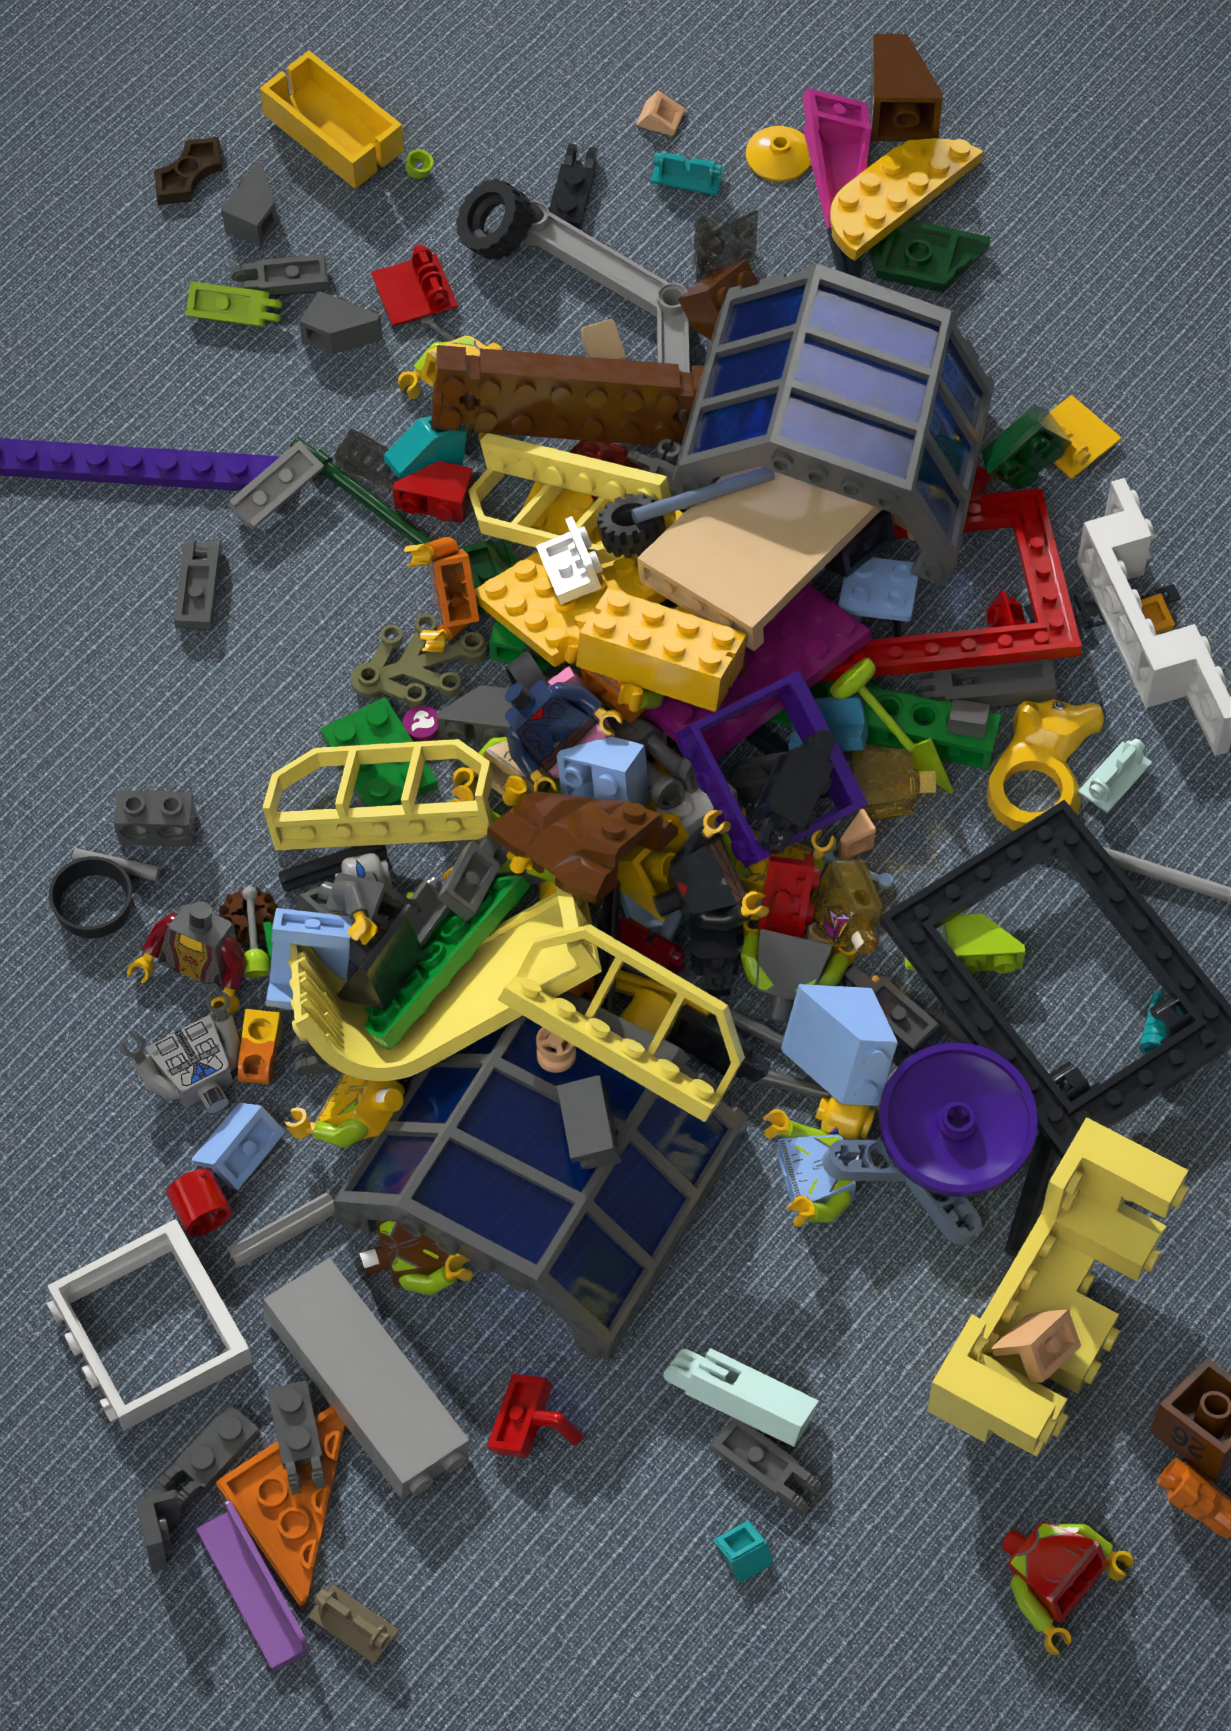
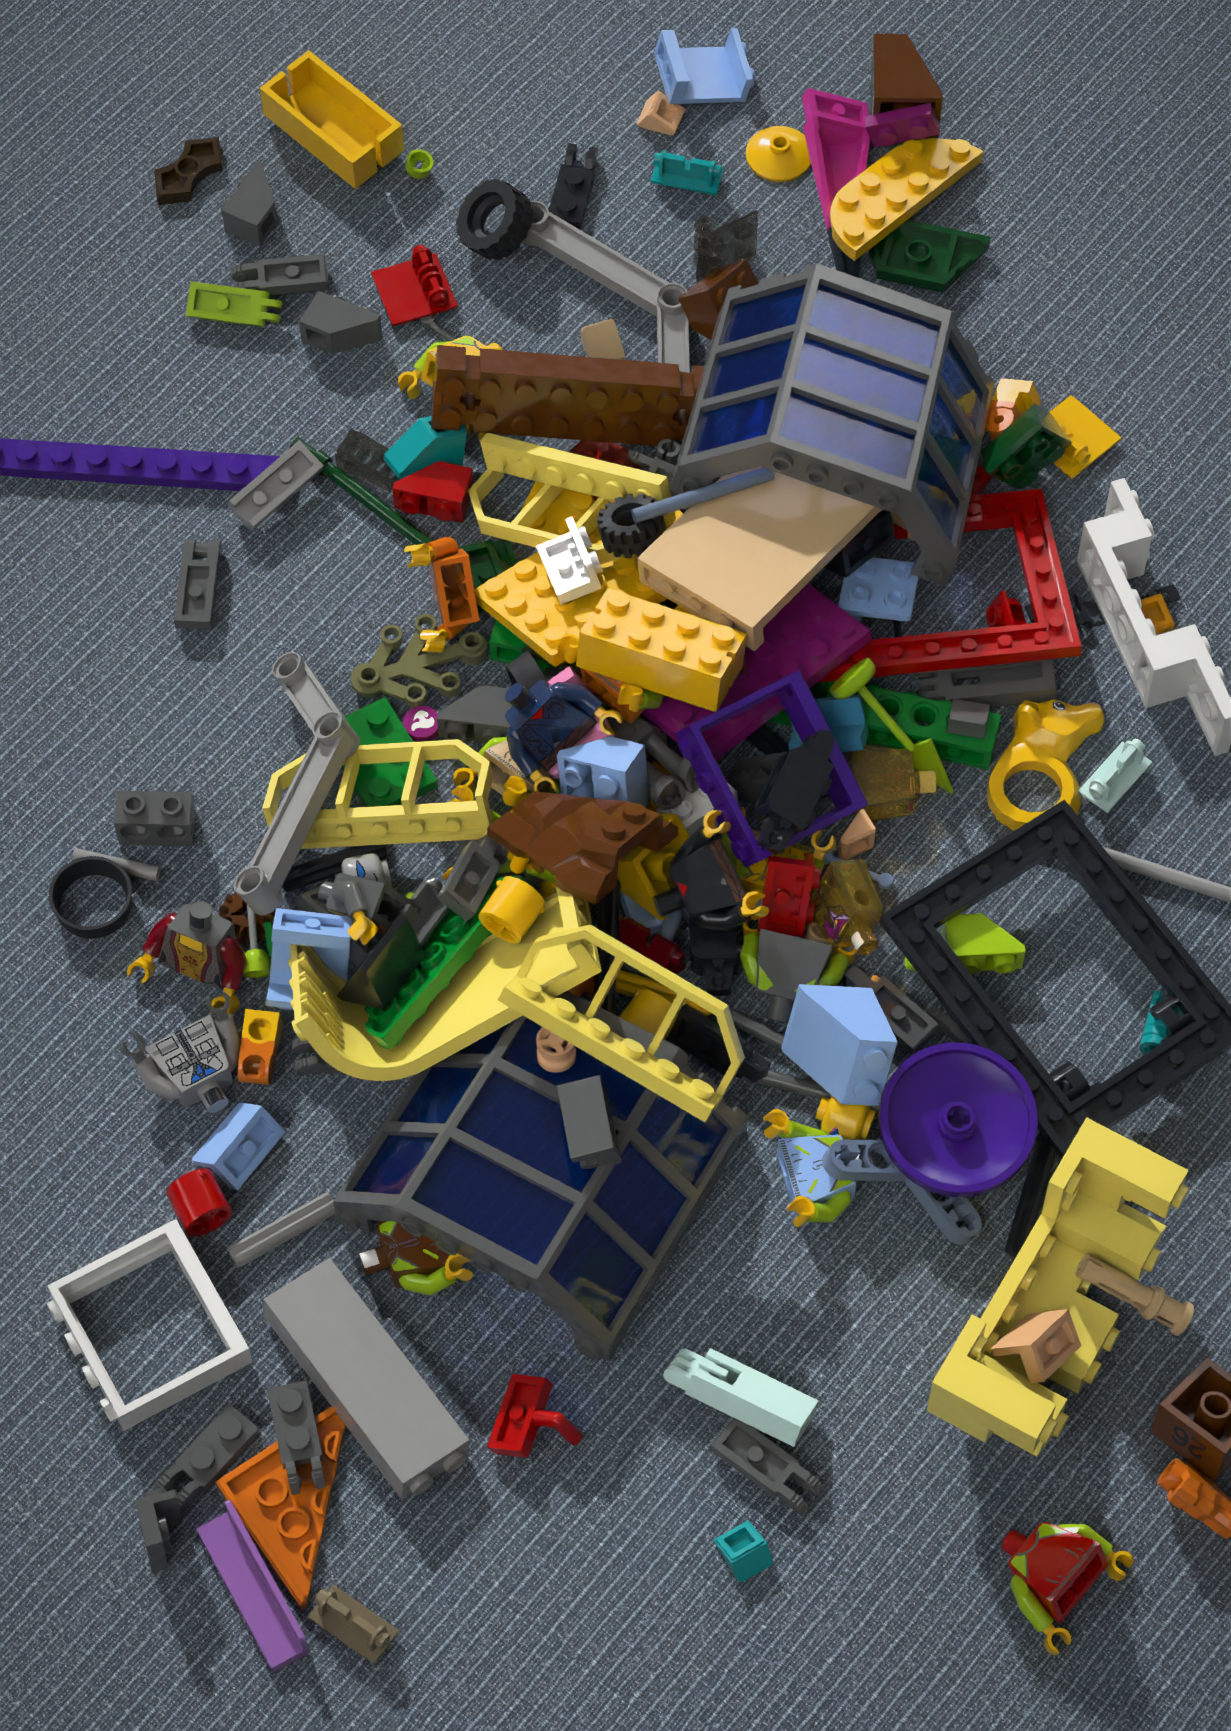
torso [285,1073,405,1148] -> none
none -> light grey piece [234,652,360,915]
none -> yellow piece [478,876,545,944]
none -> light blue panel [654,28,755,104]
none -> magenta plate [865,103,940,148]
none -> leg [985,378,1041,441]
none -> tan pin [1075,1253,1194,1336]

